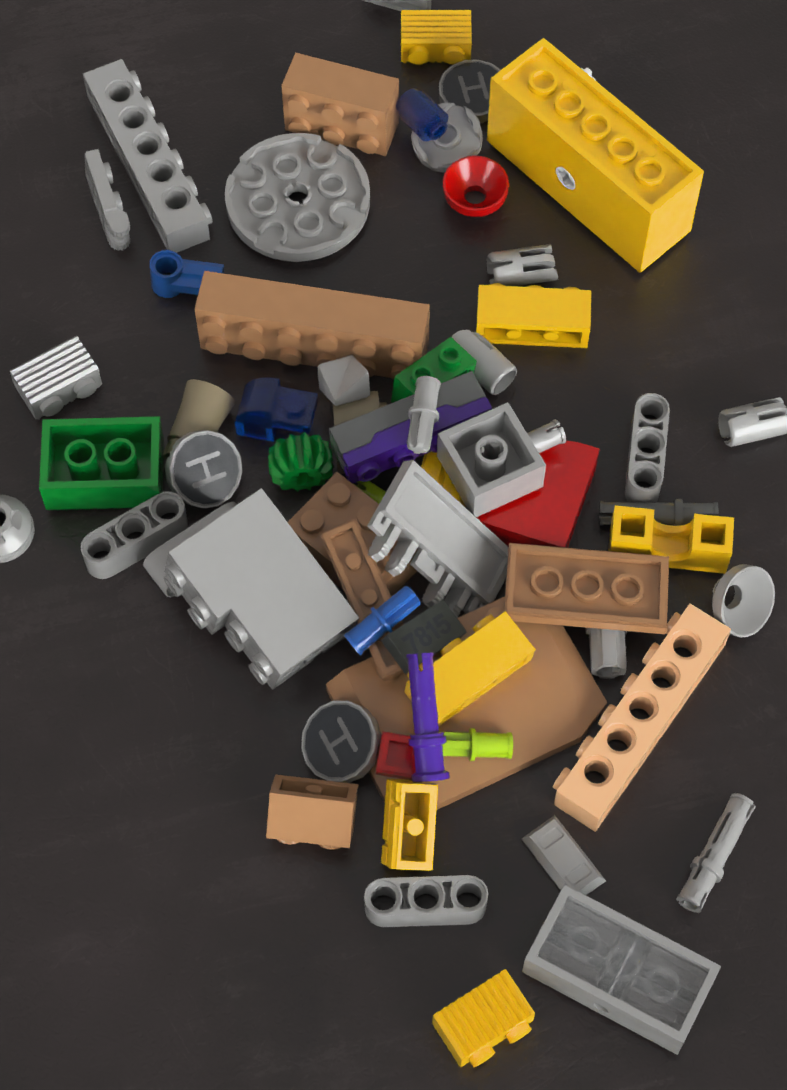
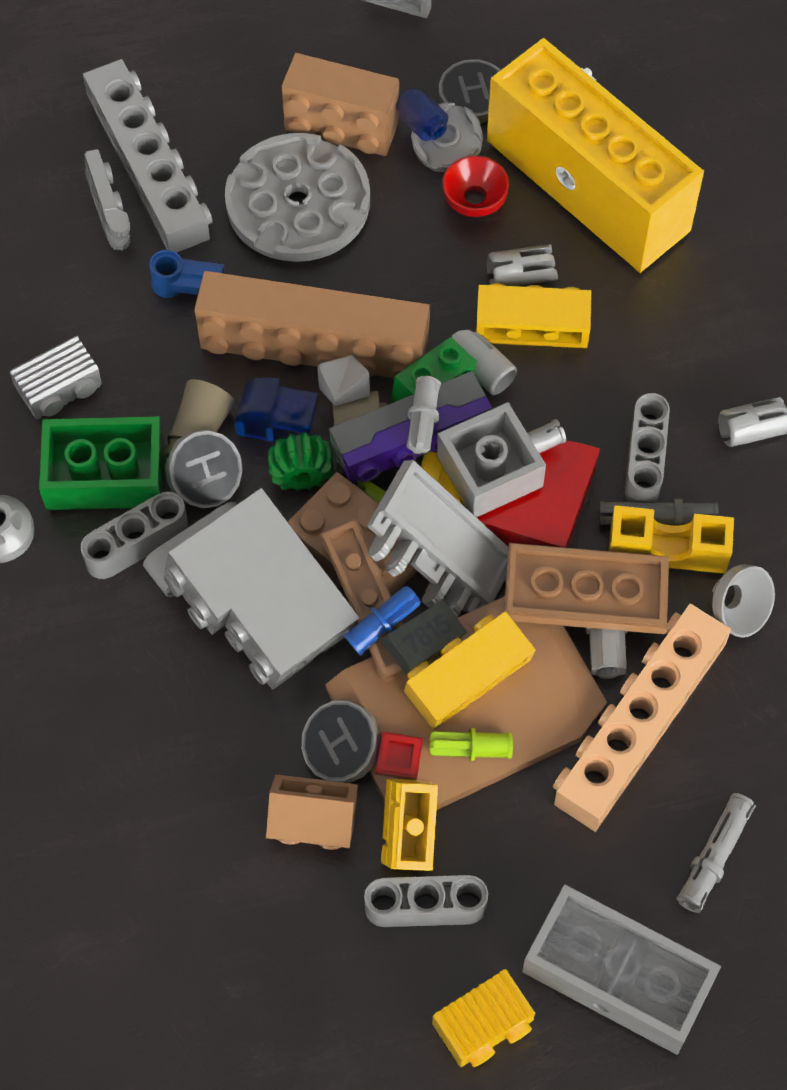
yellow brick [401,10,472,65] -> none
dark purple pin [406,652,450,782] -> none
light grey tile [522,815,606,895] -> none

